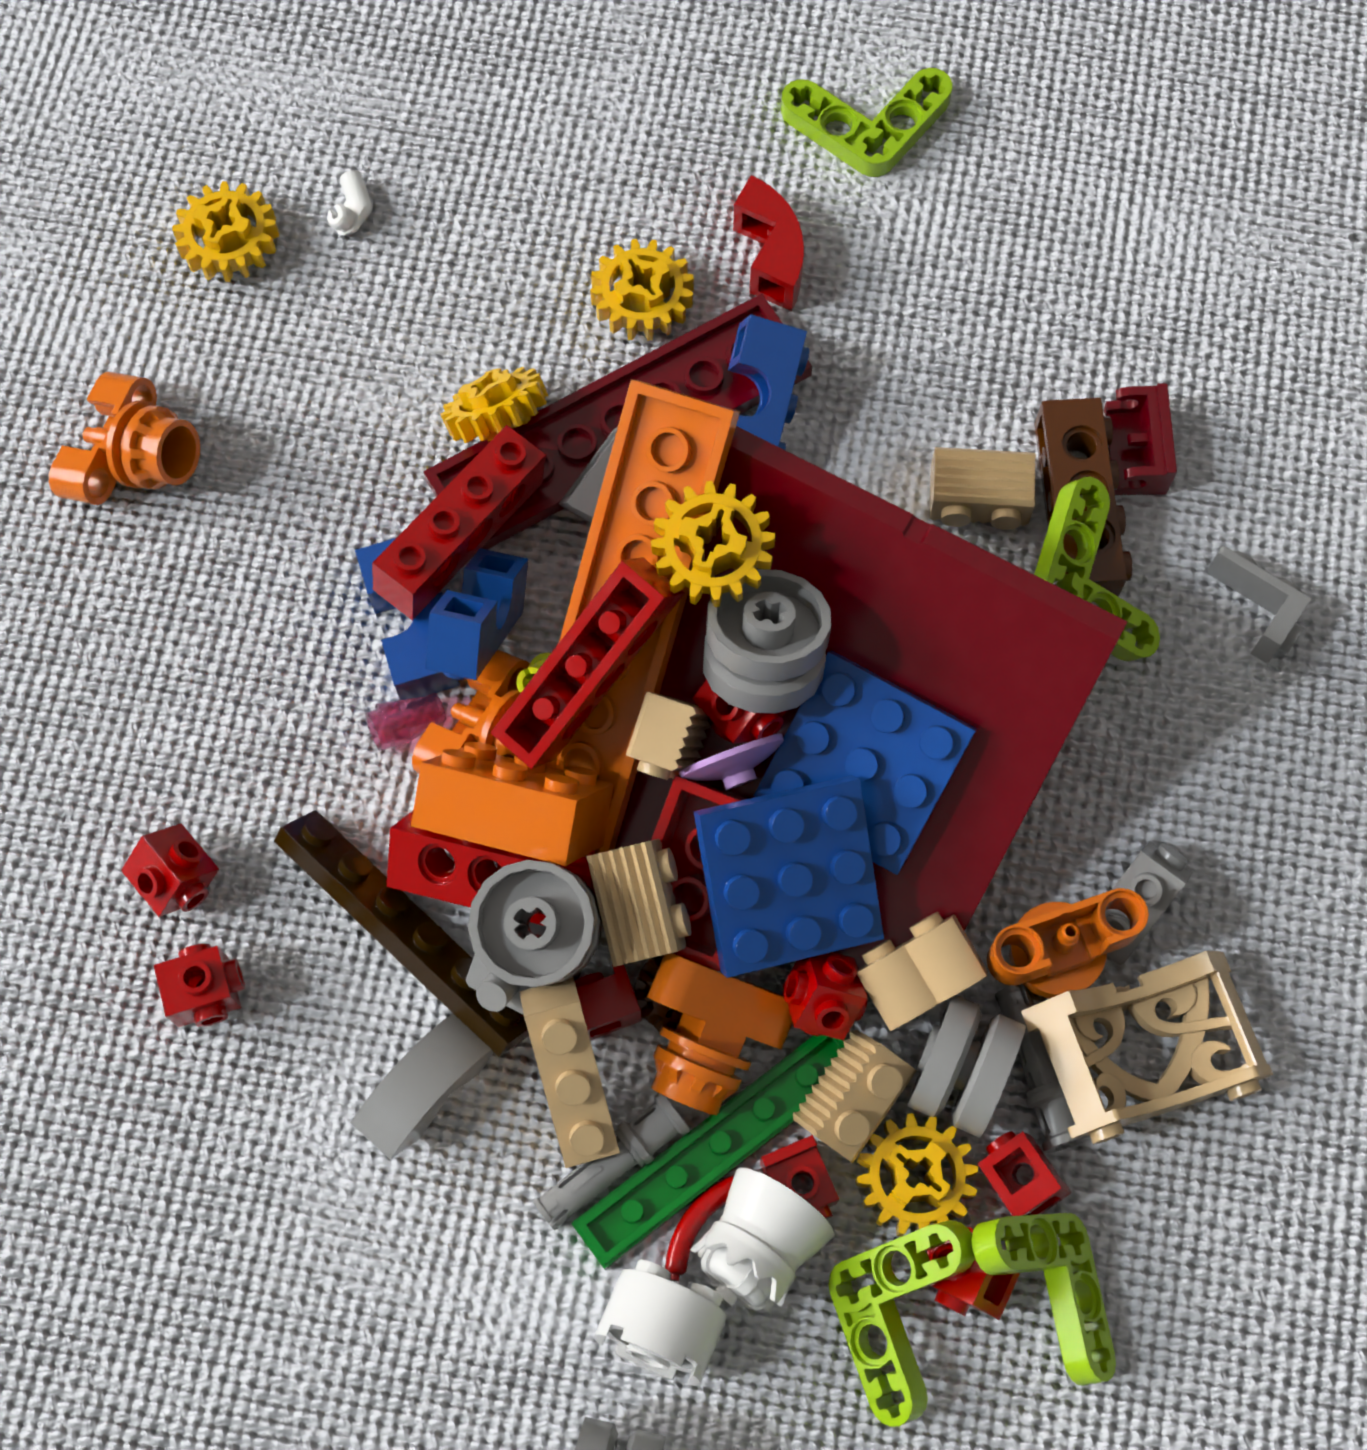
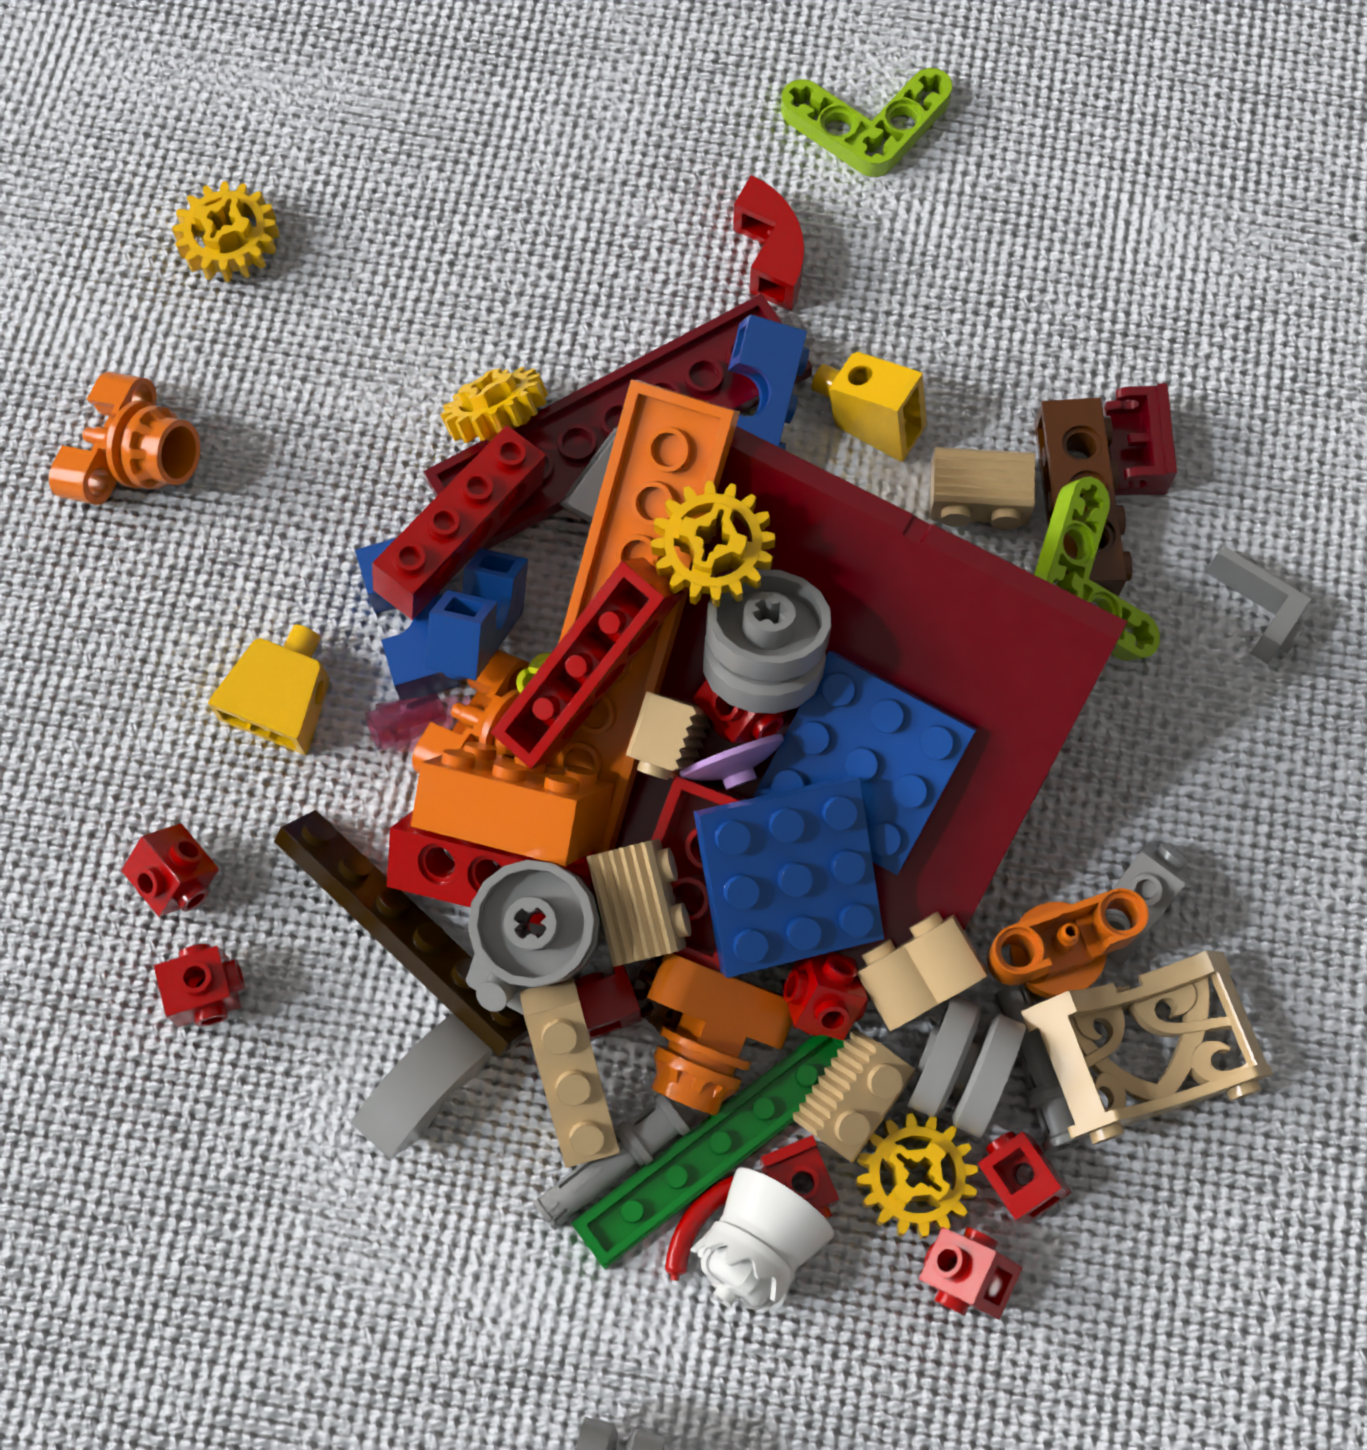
white arm [327,170,373,235] -> none
yellow gear [590,239,694,341] -> none
white brick [594,1259,727,1386] -> none
lime beam [828,1220,975,1427] -> none
lime beam [971,1213,1116,1386] -> none
none -> yellow torso [208,624,329,756]
none -> yellow torso [811,352,927,462]

